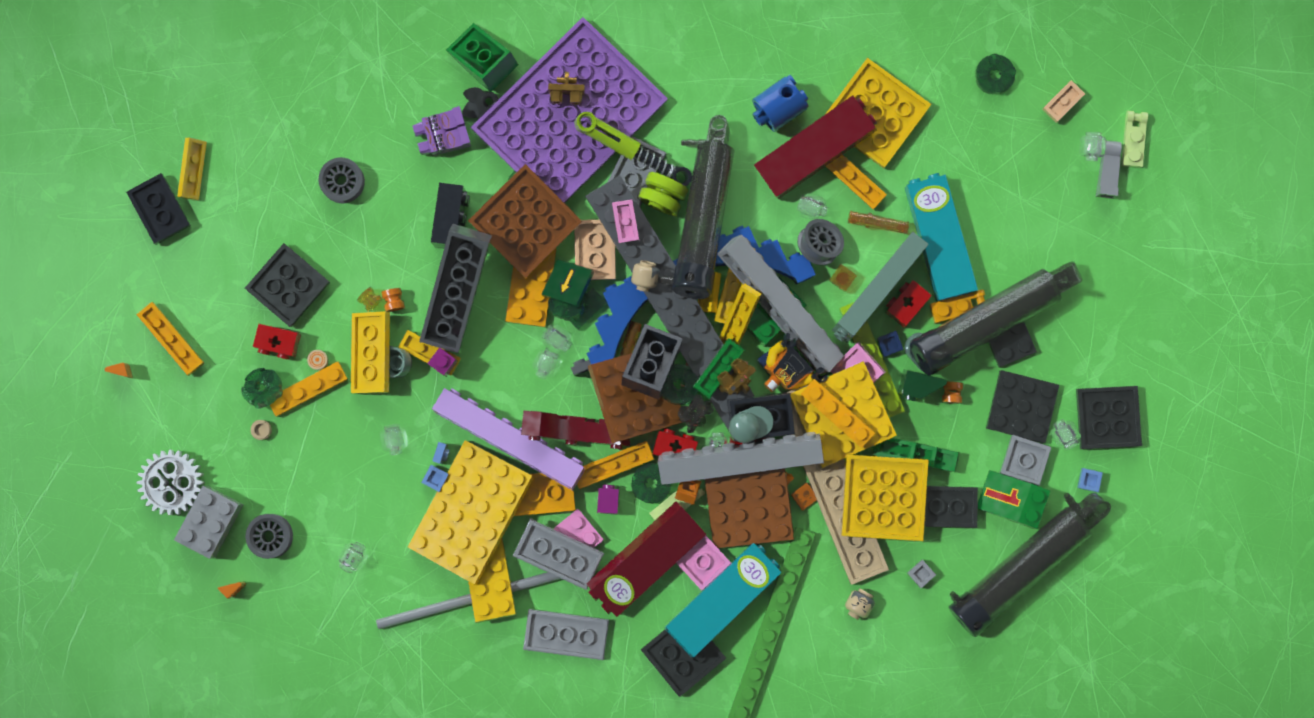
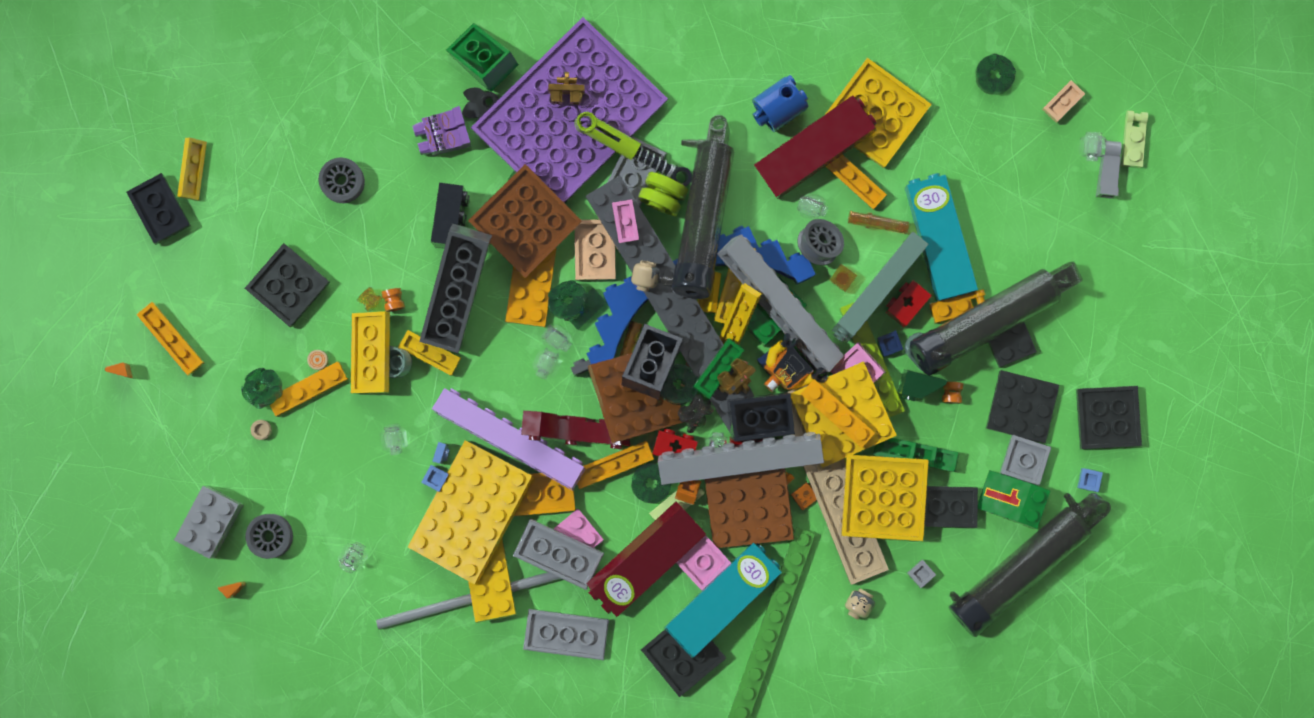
white gear [137,450,204,515] -> none
red brick [253,323,301,360] -> none
magenta brick [427,347,458,377] -> none
dark green tile [542,259,594,308] -> none
magenta brick [597,485,619,514] -> none
sand green cap [729,406,773,443] -> none
clear head [1050,419,1081,450] -> none

